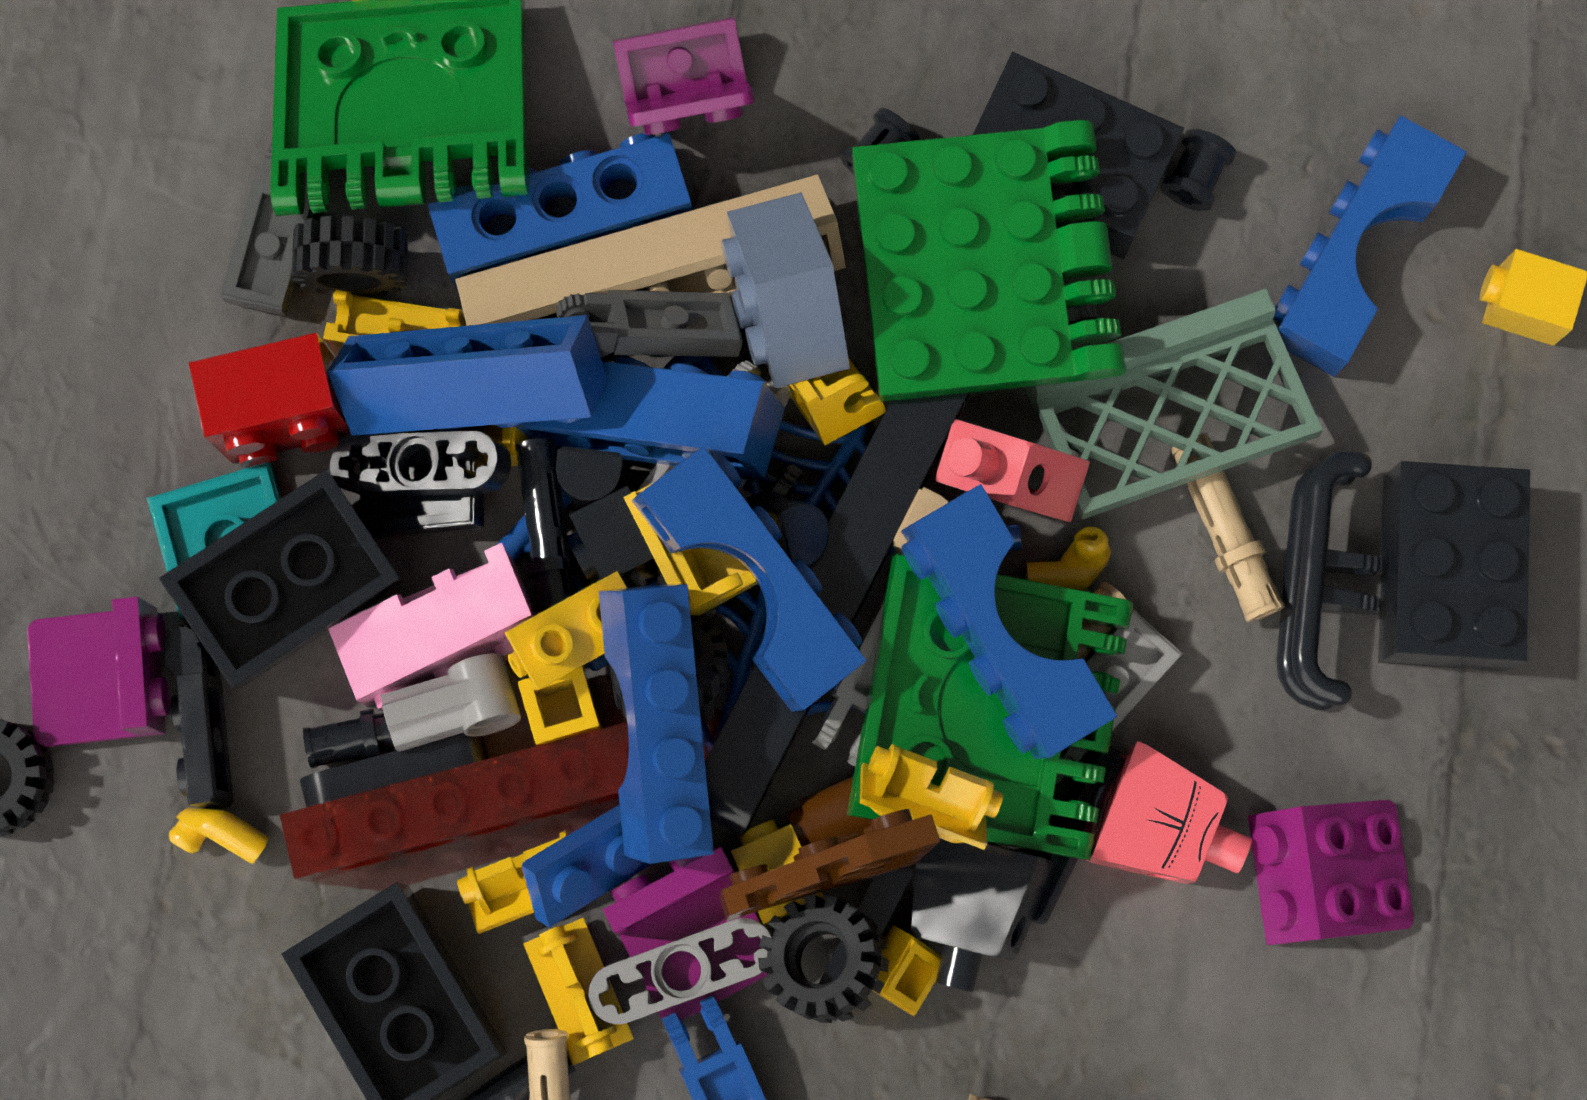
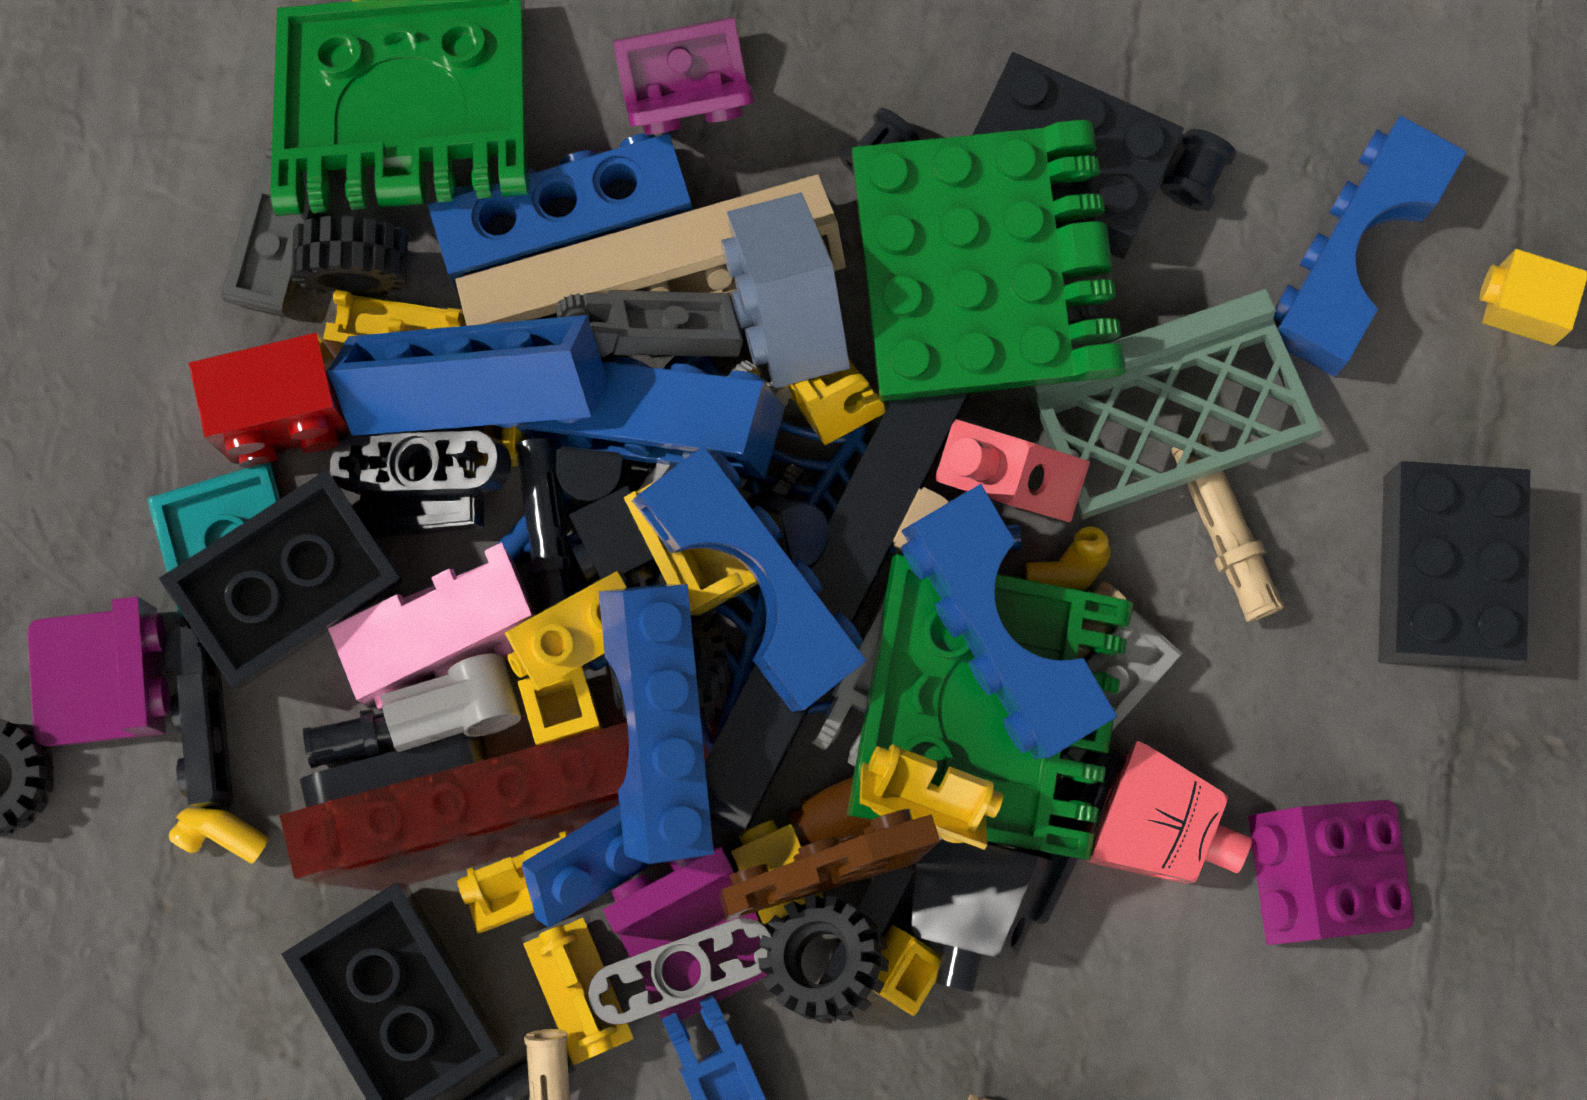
black piece [1276,451,1385,711] -> none

